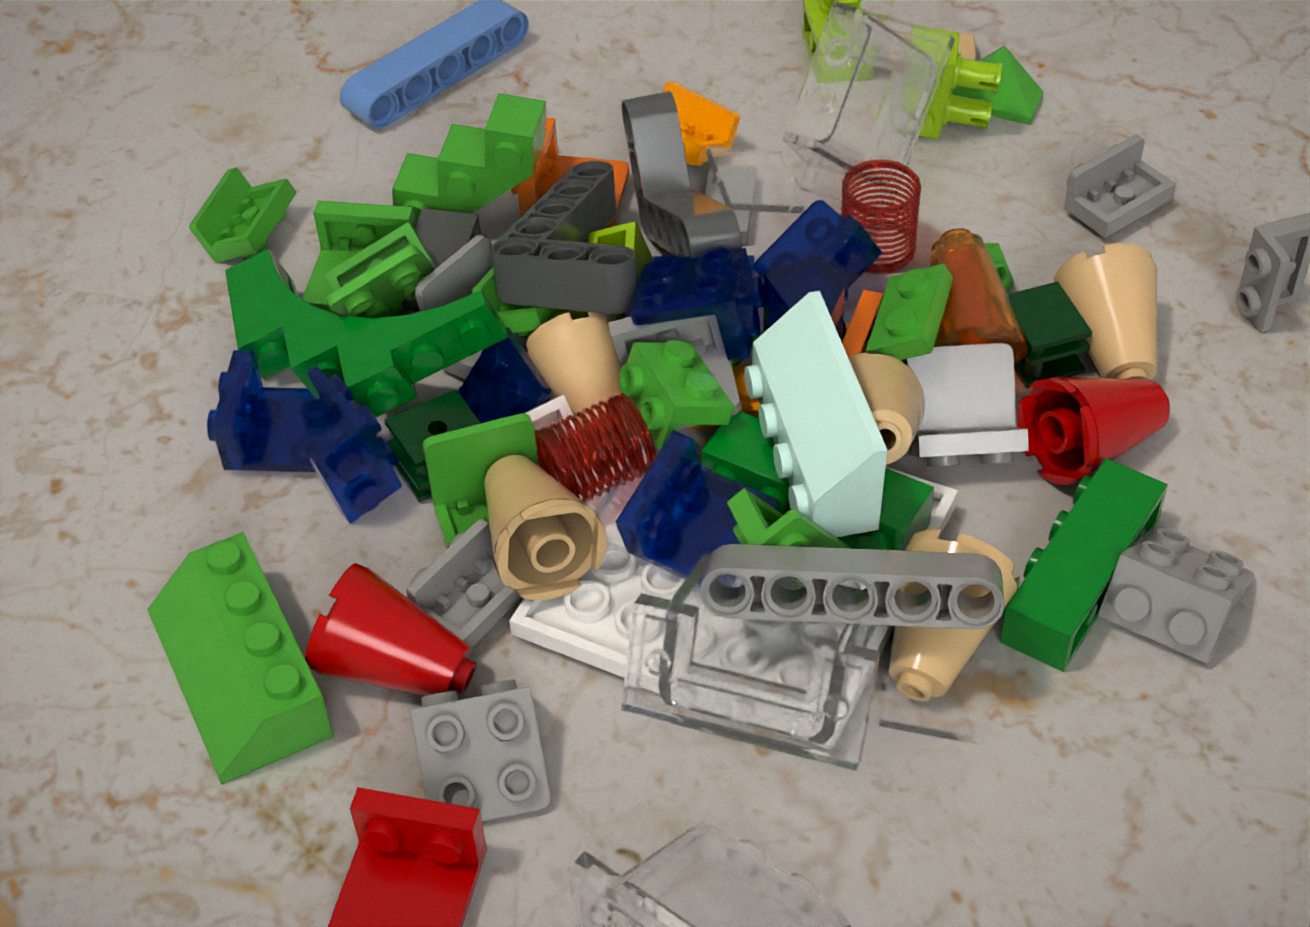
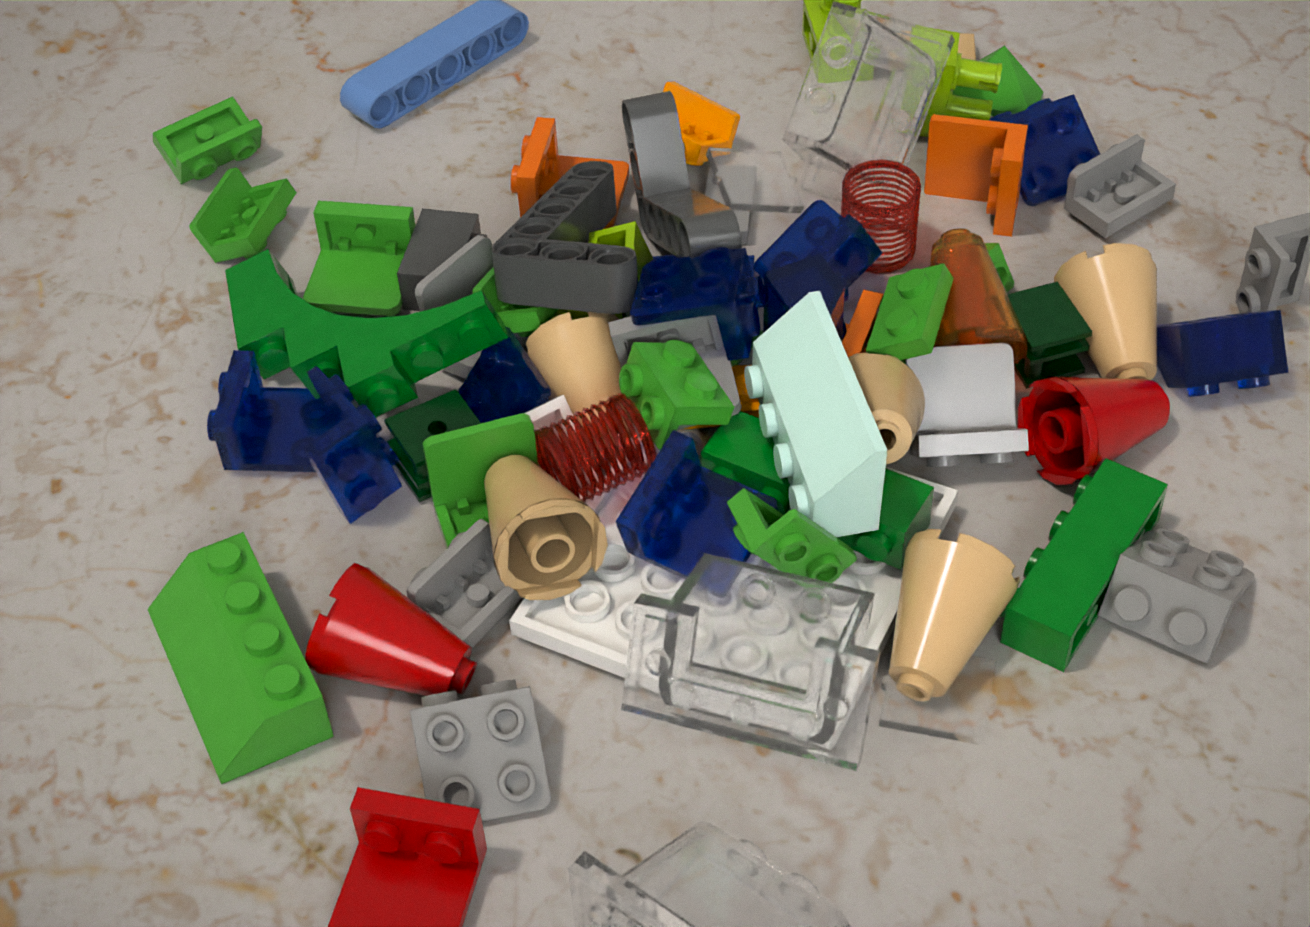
bright green bracket [323,222,437,318] -> none
bright green brick [392,93,546,224] -> none
light grey beam [699,544,1004,629] -> none
none -> bright green bracket [153,96,262,184]
none -> orange bracket [924,114,1028,237]
none -> clear blue bracket [988,94,1100,206]
none -> clear blue slope [1157,310,1289,397]

